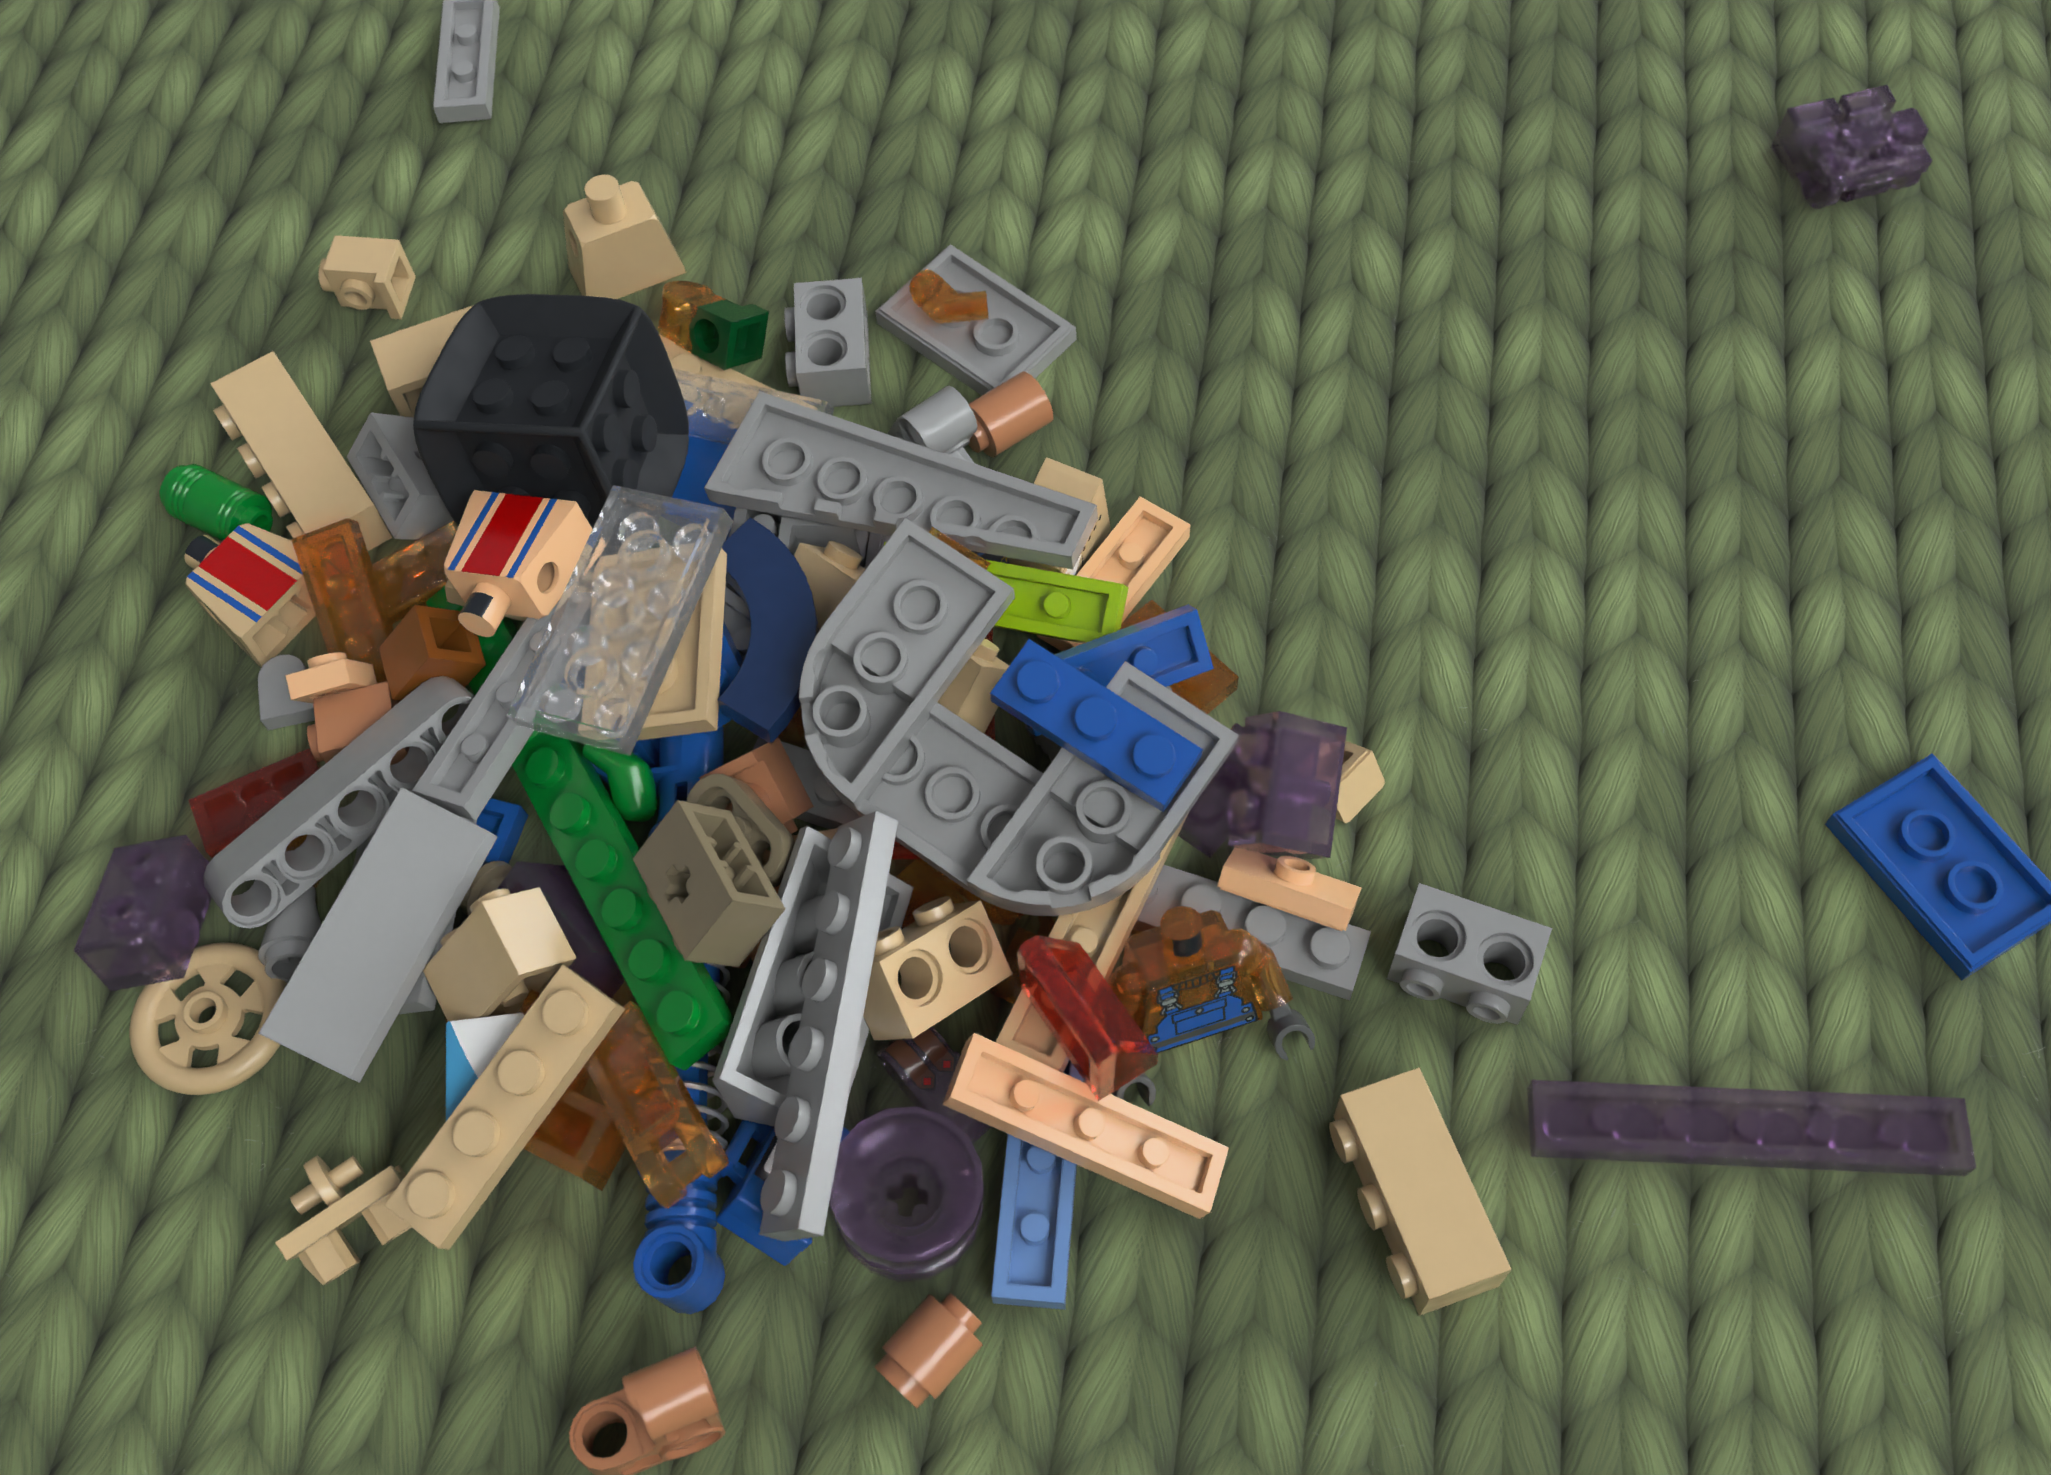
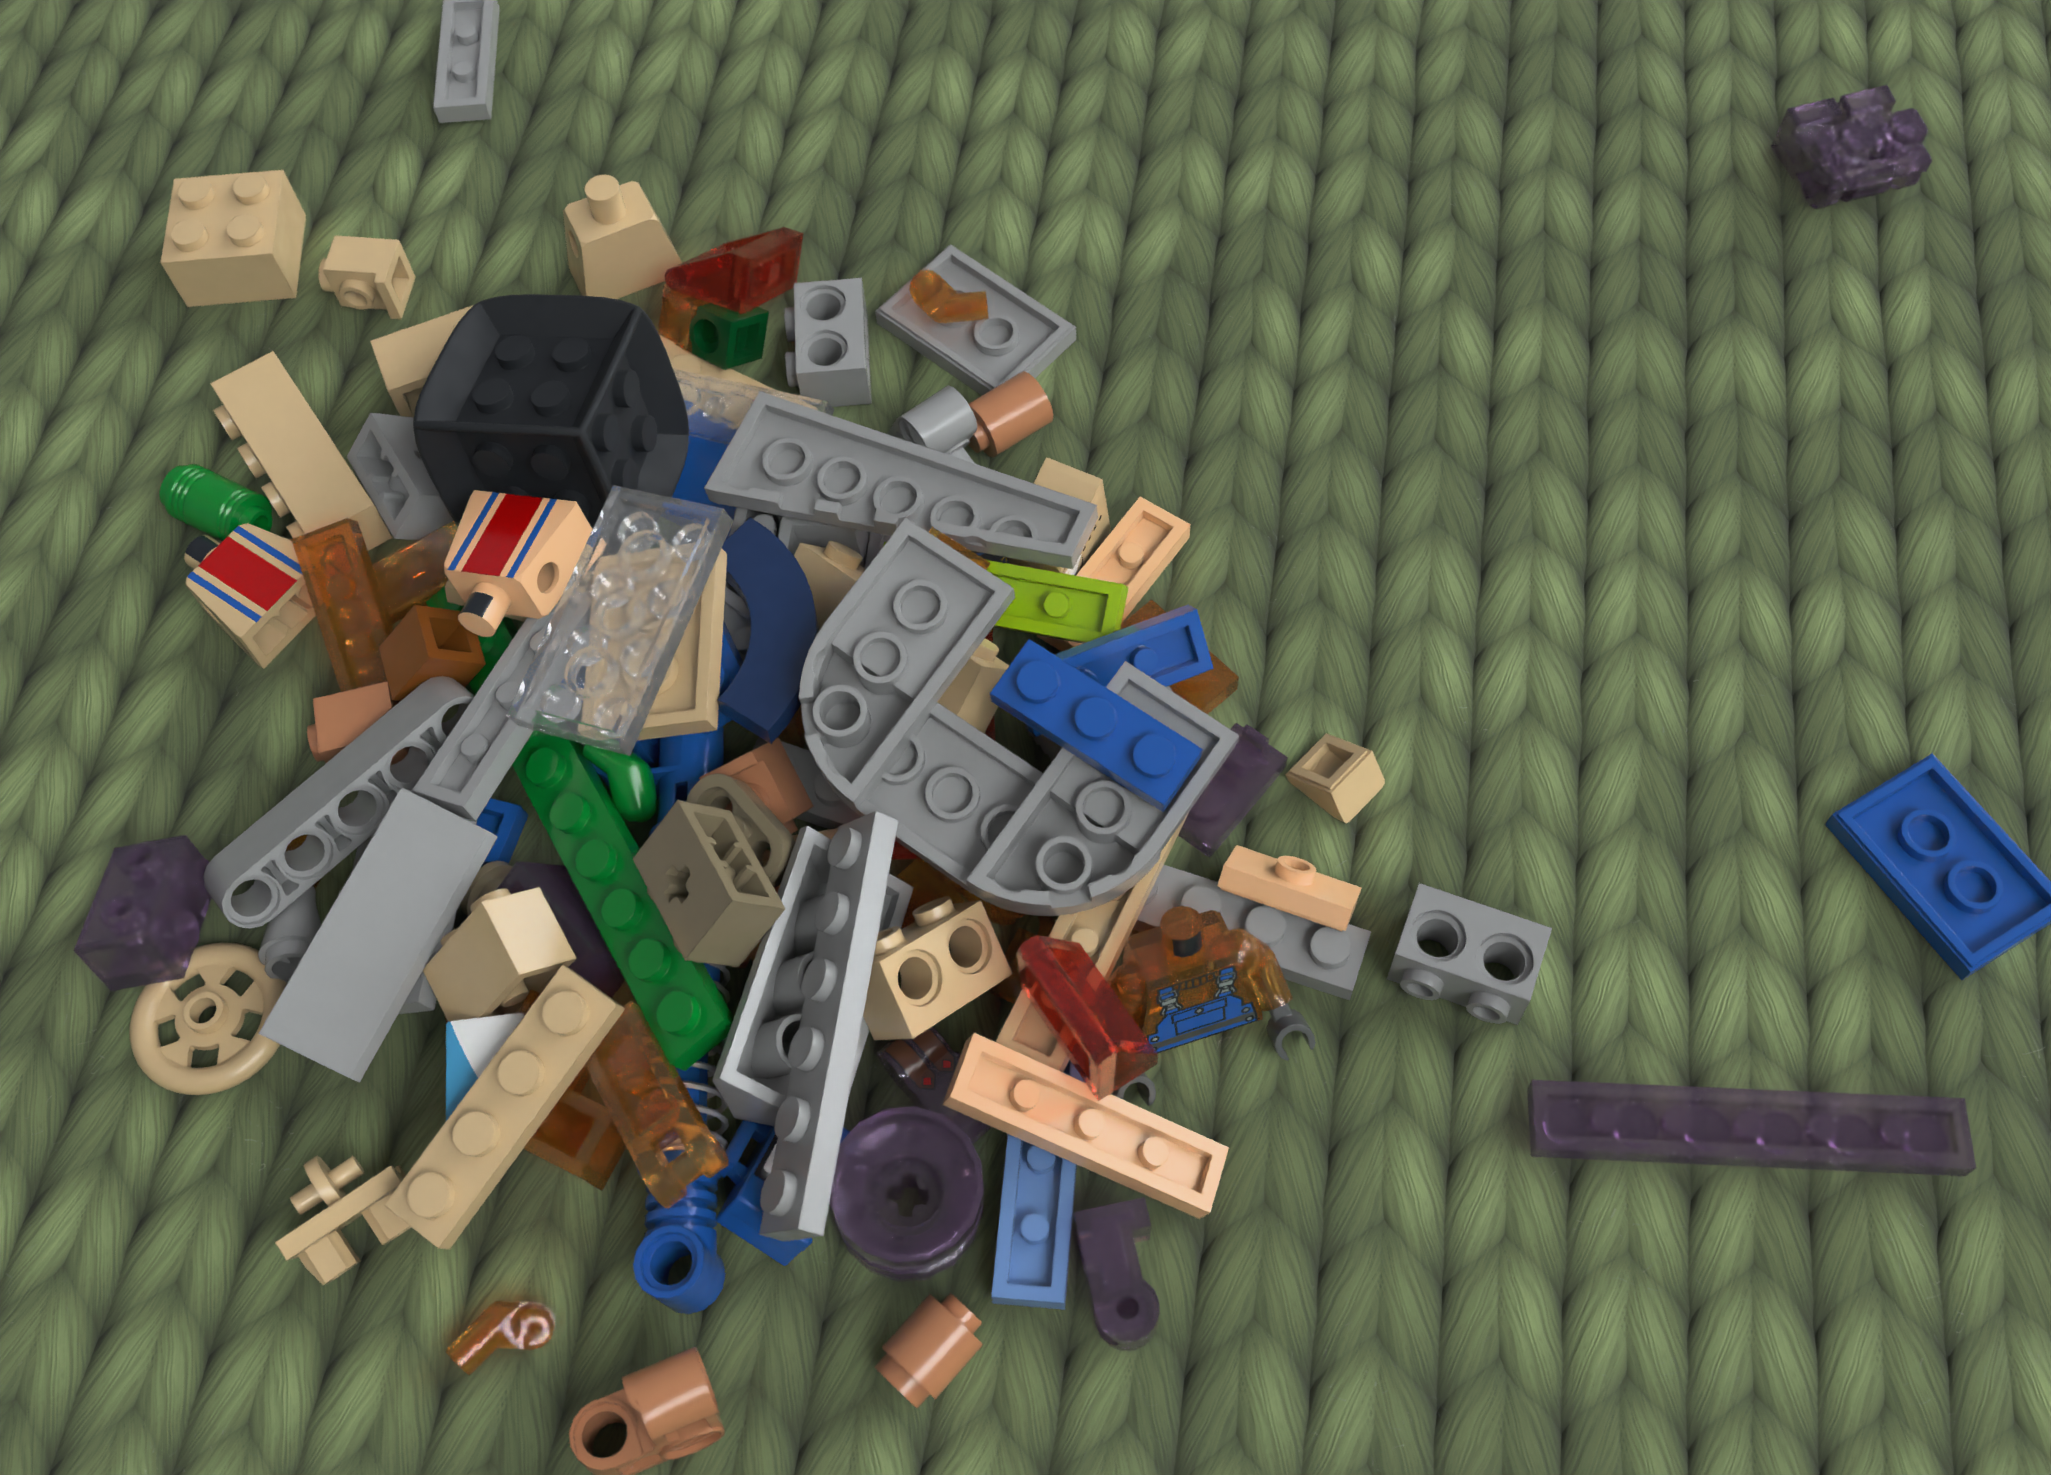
clear red plate [189,748,322,859] -> none
light grey tile [258,655,315,731] -> none
light nougat plate [285,652,377,703] -> none
clear purple brick [1227,711,1347,860] -> none
tan brick [1329,1067,1512,1316] -> none
none -> tan brick [160,170,306,307]
none -> clear orange arm [445,1300,555,1376]
none -> clear red tile [665,227,804,314]
none -> clear purple leg [1074,1197,1160,1351]

